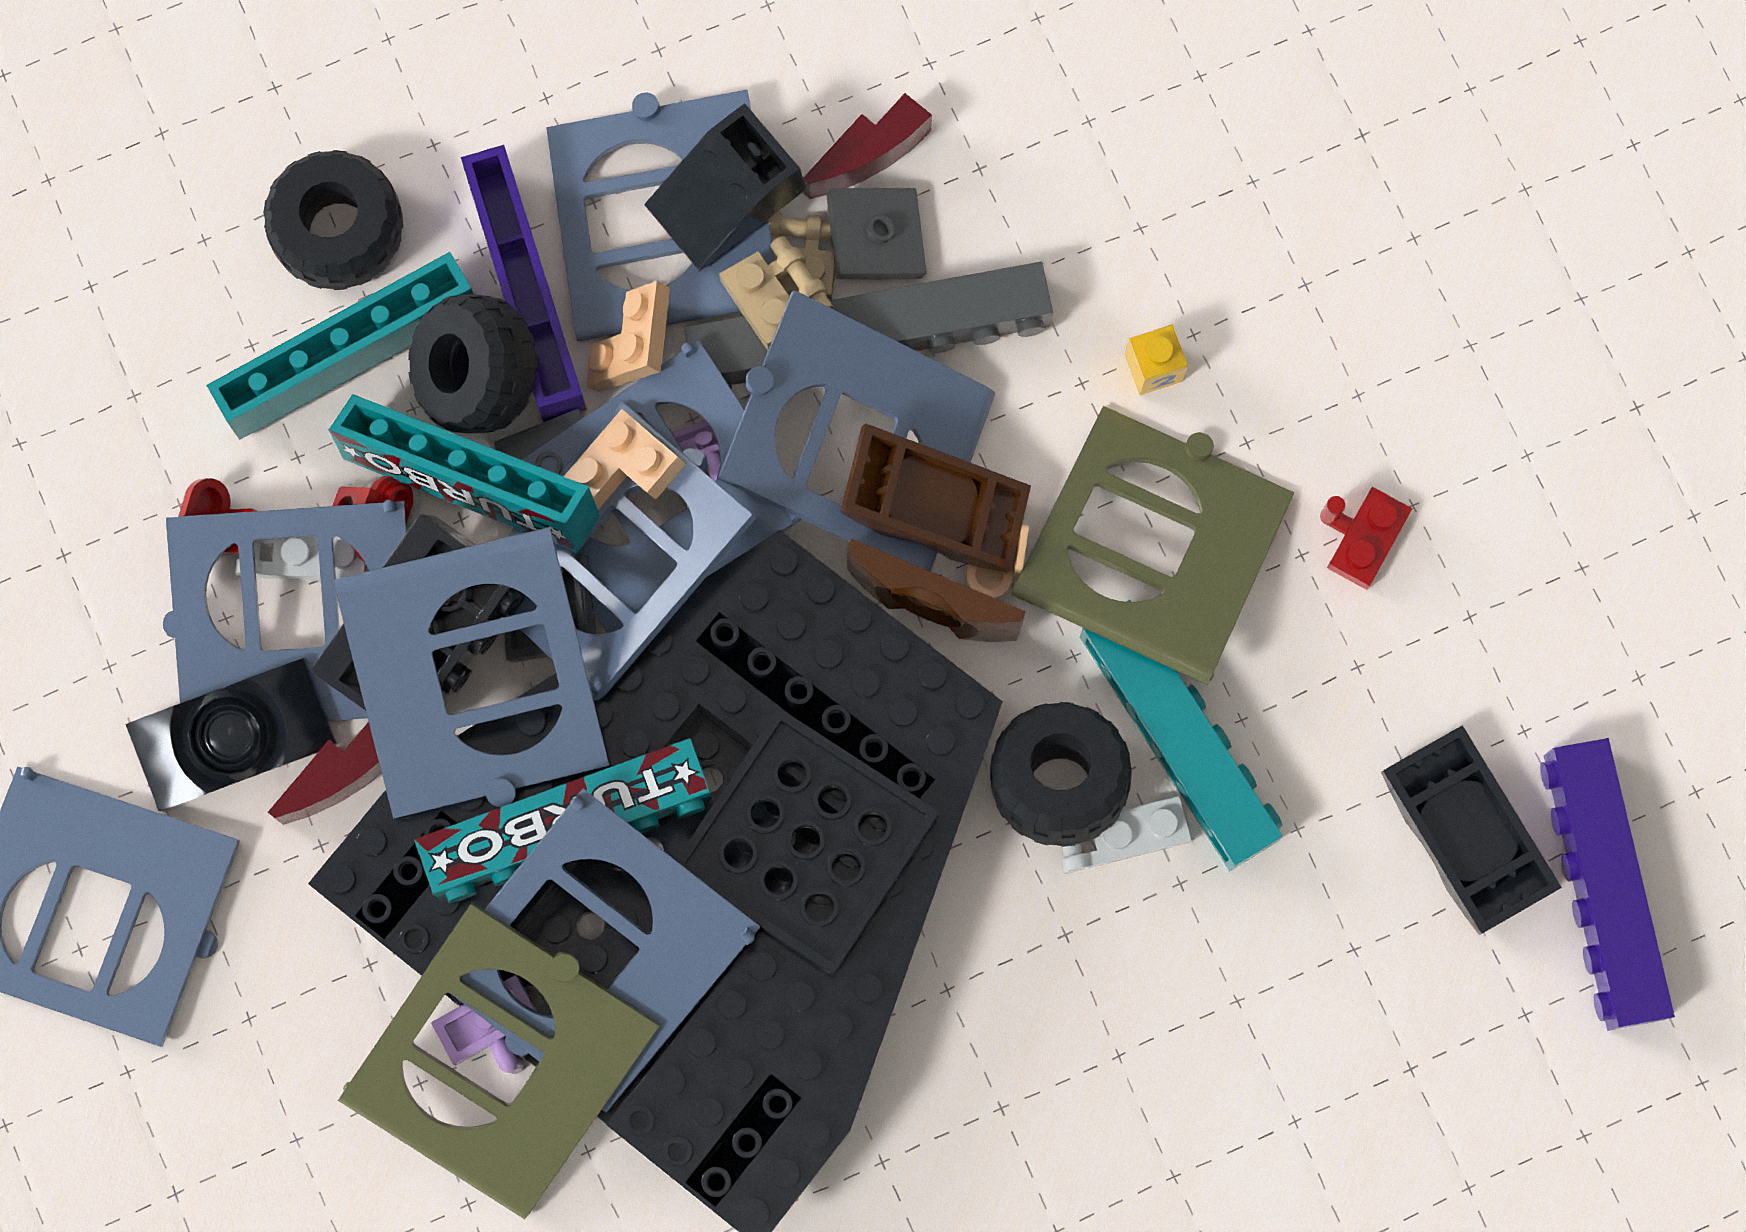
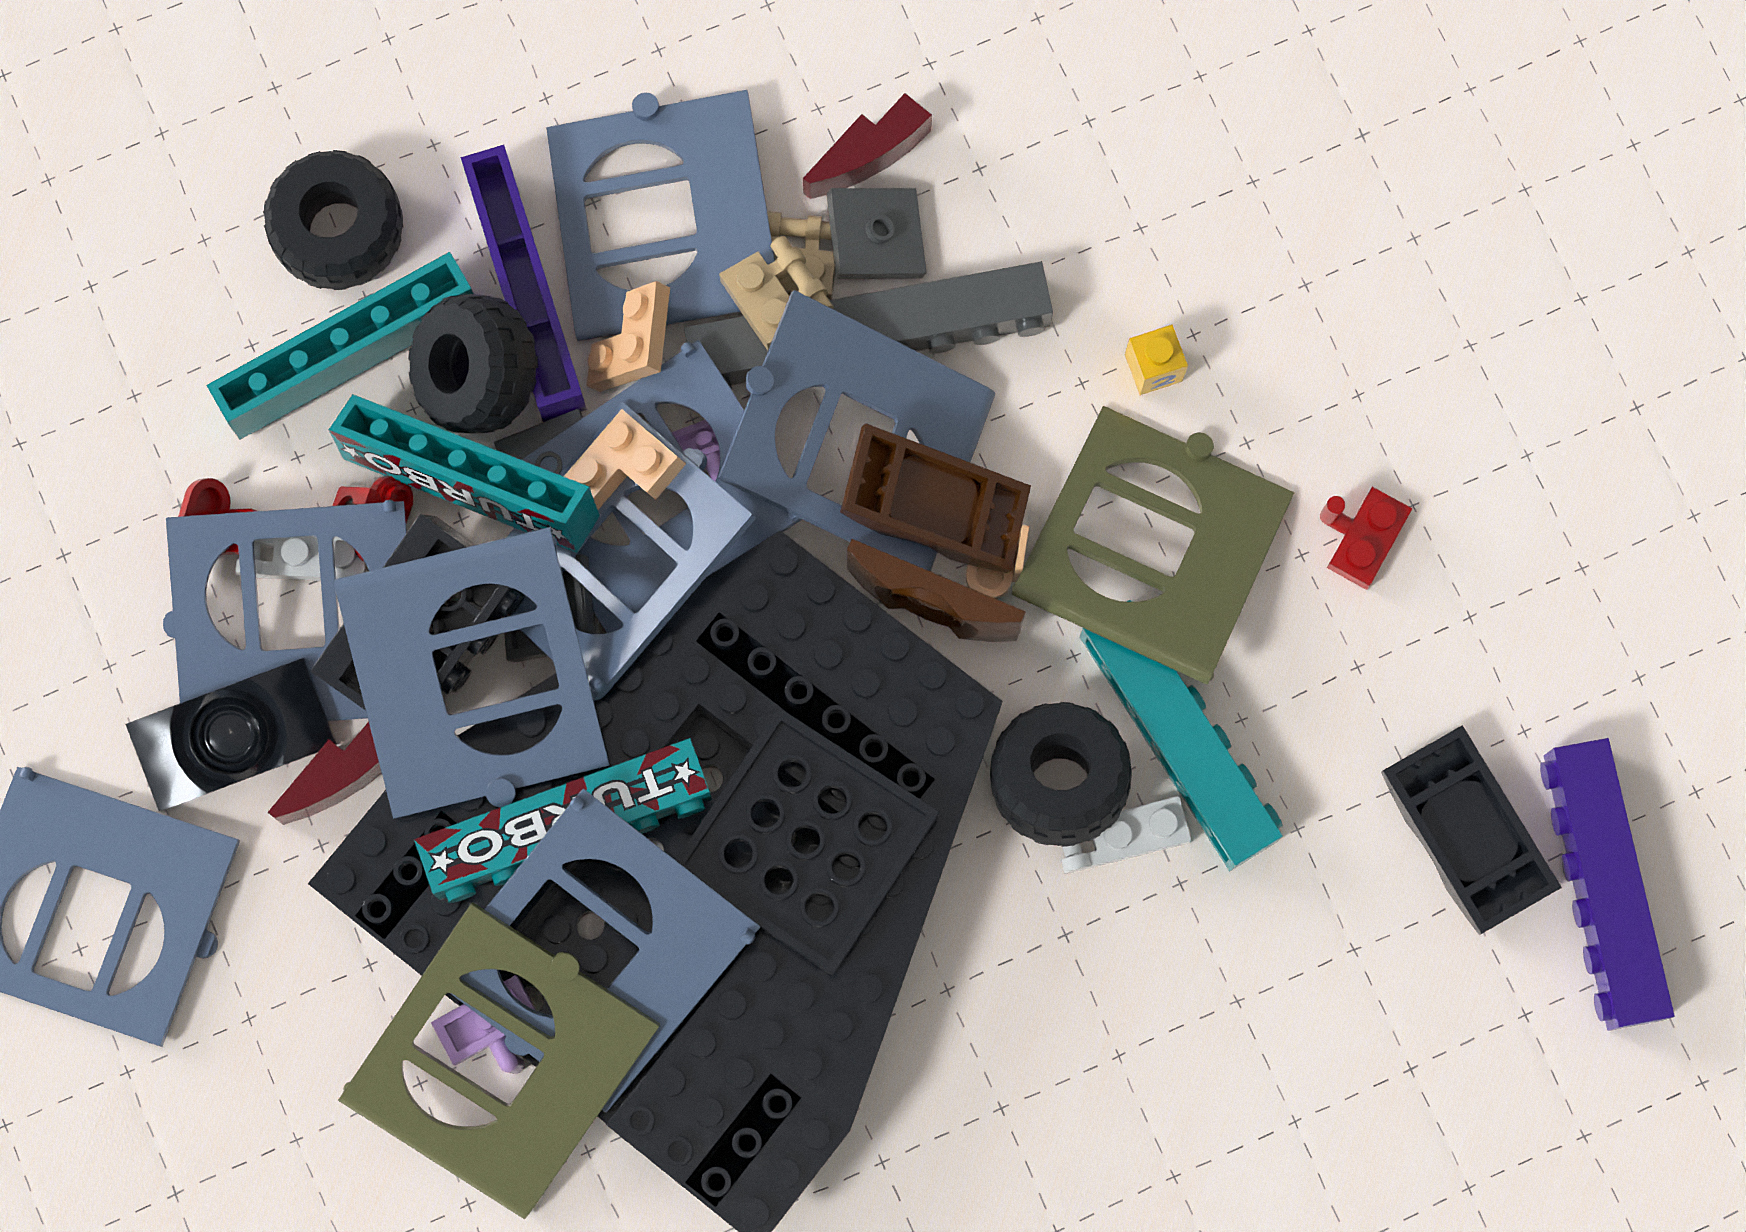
black slope [644,103,807,272] -> none

